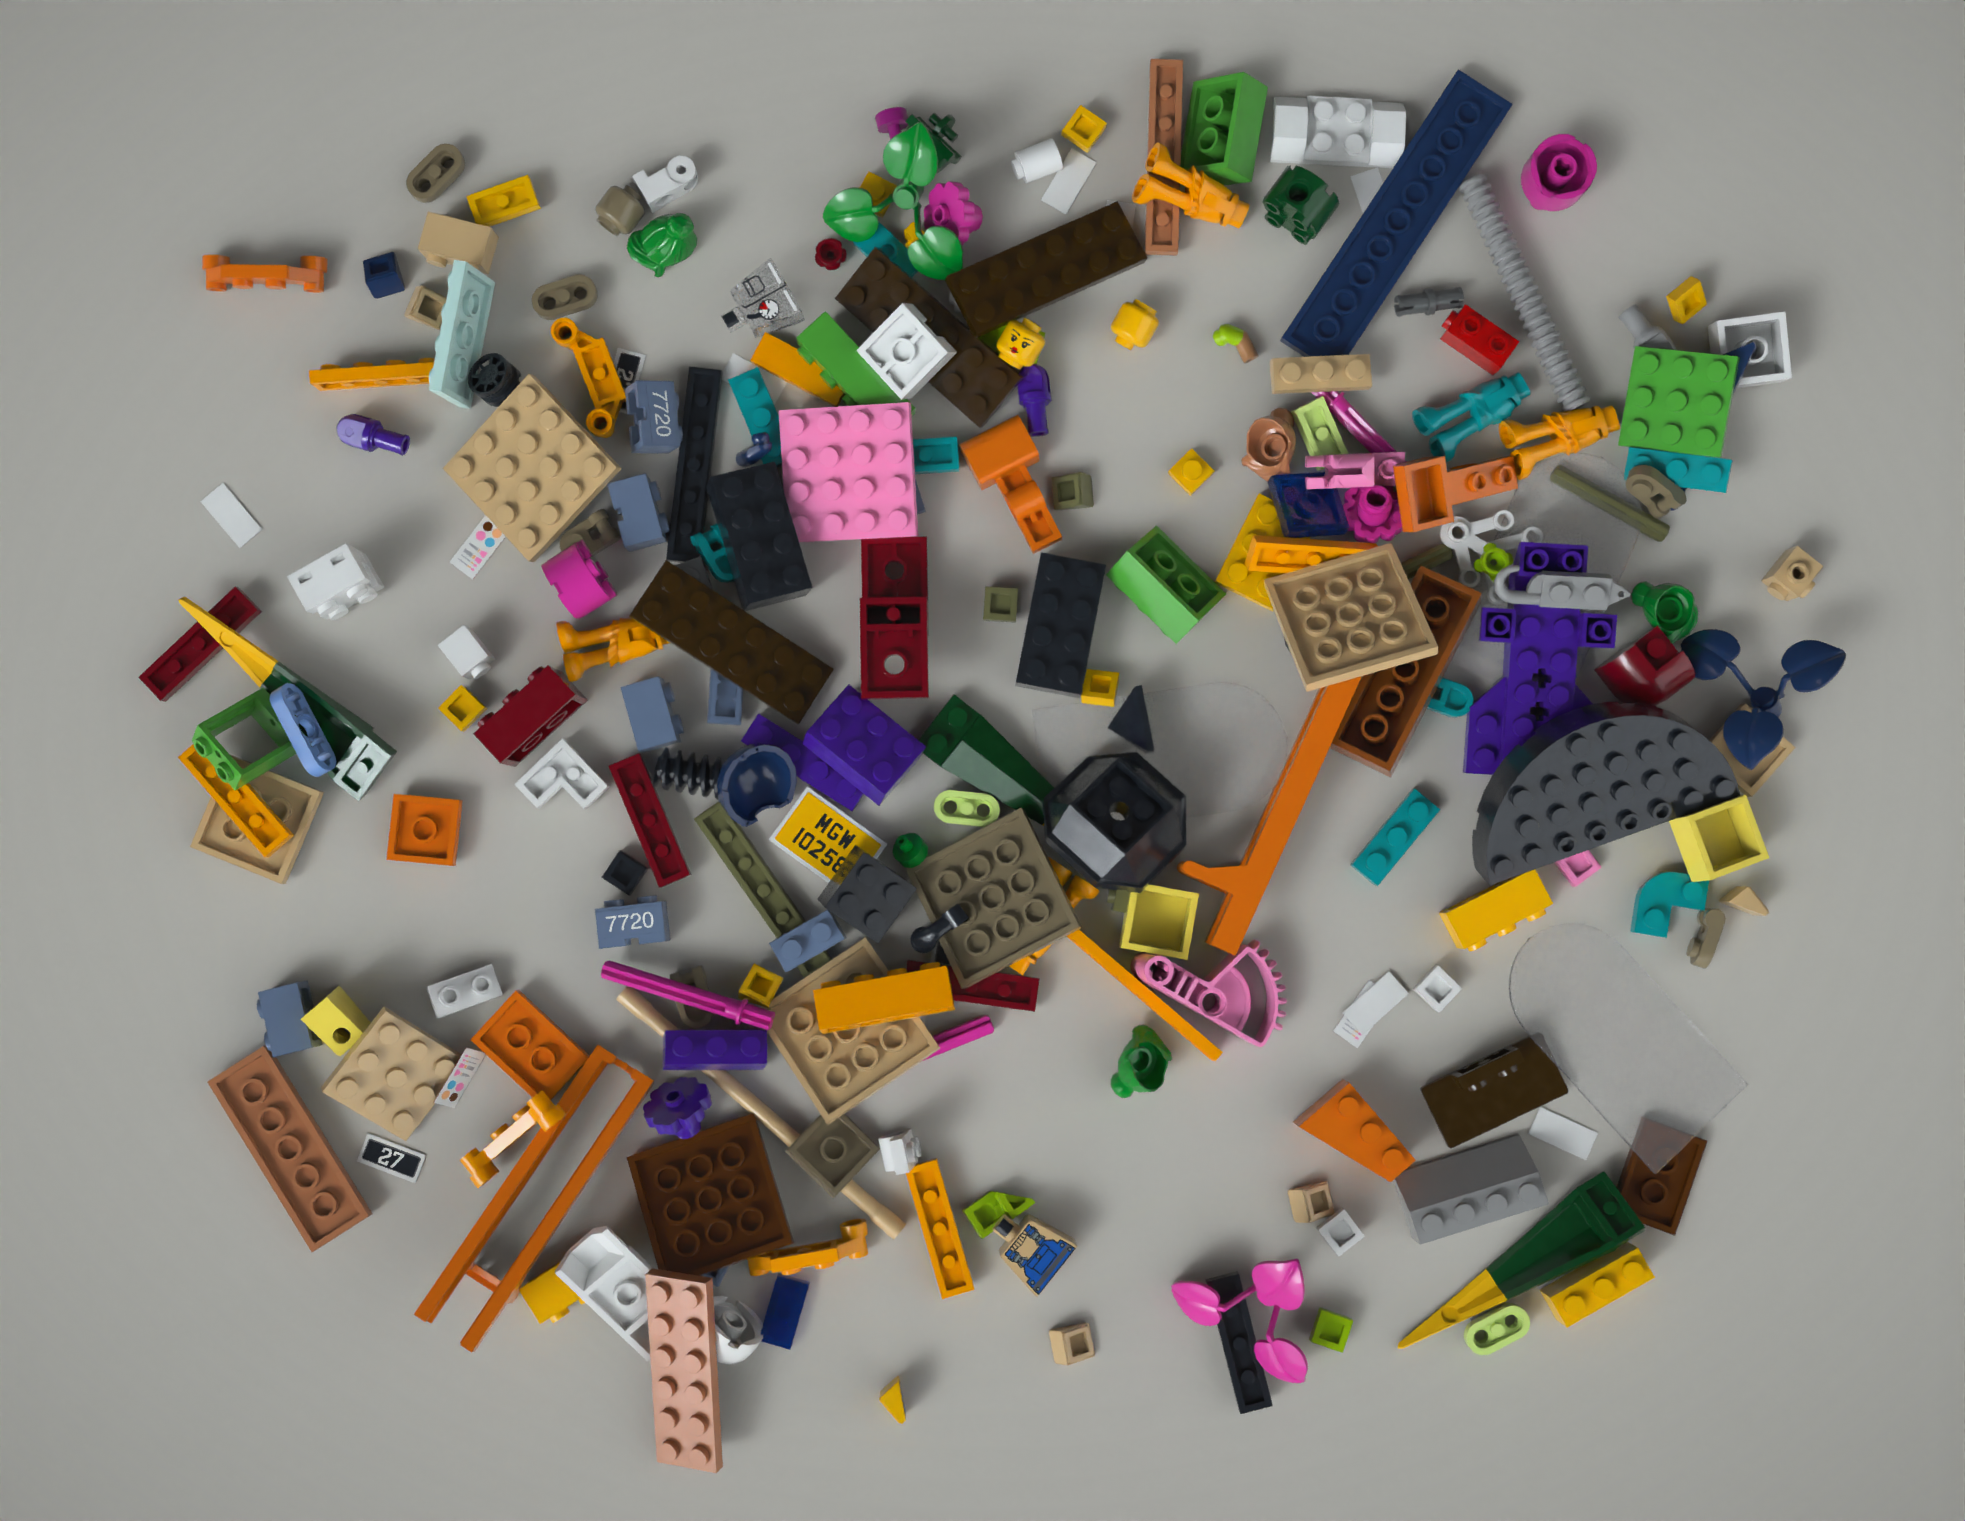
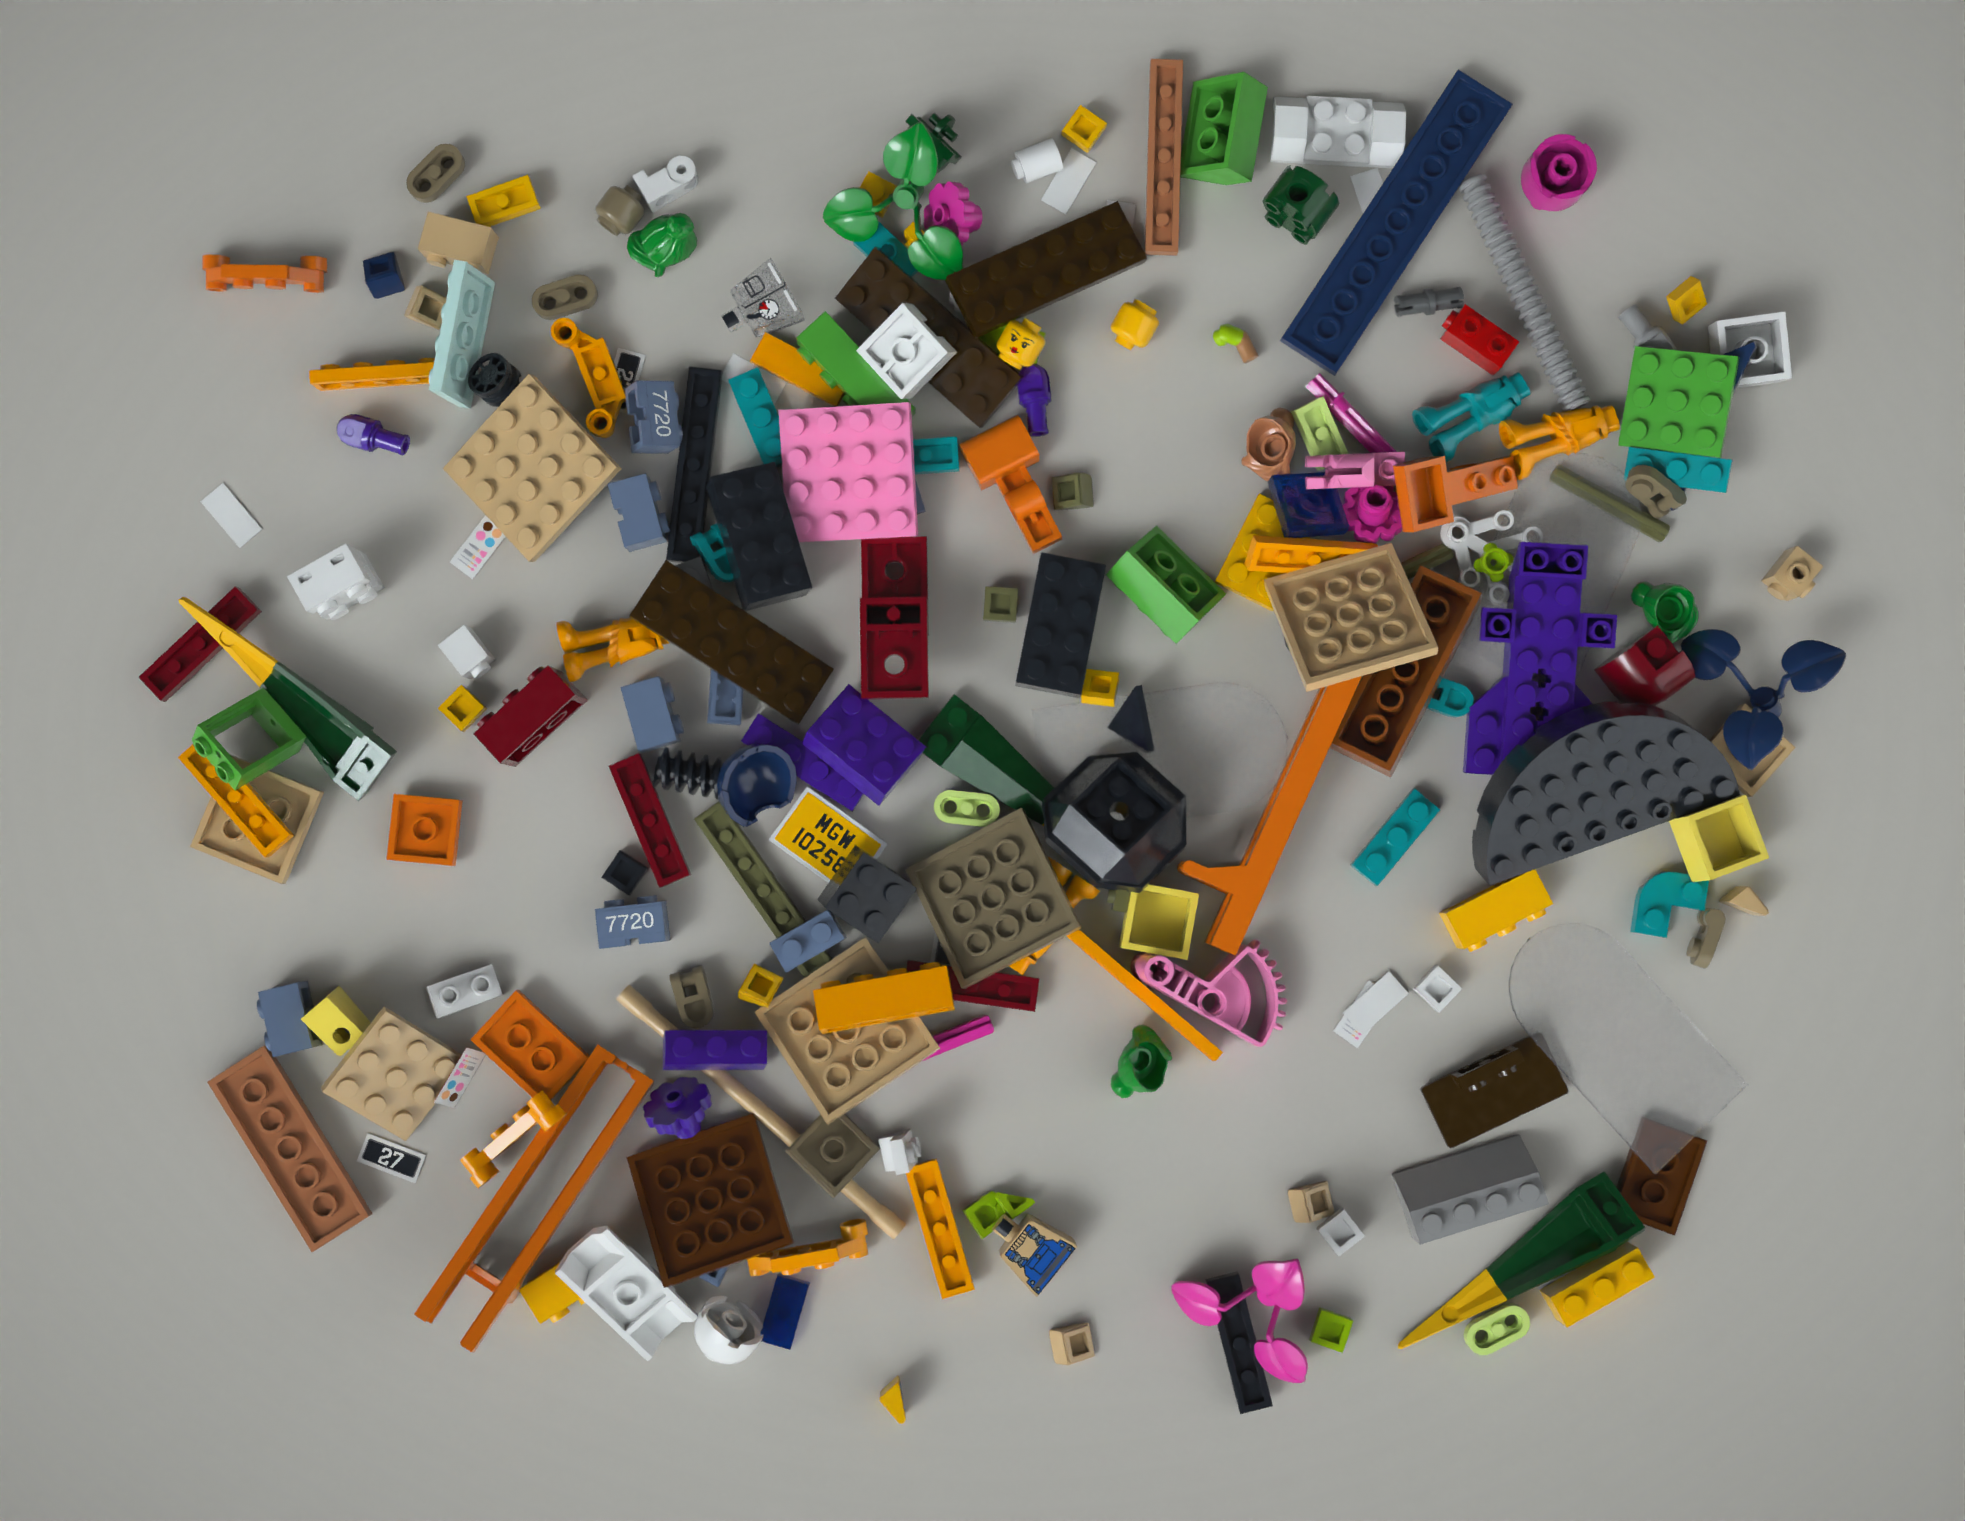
medium blue beam [270,683,336,777] -> none
white plate [514,738,610,809] -> none
dark pink brick [541,539,617,619] -> none
dark tan plate [560,509,621,558] -> none
dark pink axle [601,961,775,1030] -> none
plate [645,1269,723,1473] -> none
dark blue arm [736,432,772,467] -> none
dark red plate [815,238,847,270] -> none
magenta tile [875,107,908,140] -> none
green tile [892,833,928,868] -> none
black piece [910,903,969,953] -> none
light orange piece [1132,142,1250,228] -> none
yellow plate [1168,448,1215,496] -> none
tan plate [1270,354,1372,394] -> none
orange wedge [1293,1079,1416,1182] -> none
light grey plate [1494,565,1631,610] -> none
white sticker [1528,1107,1598,1160] -> none
bright pink tile [1554,850,1602,887] -> none

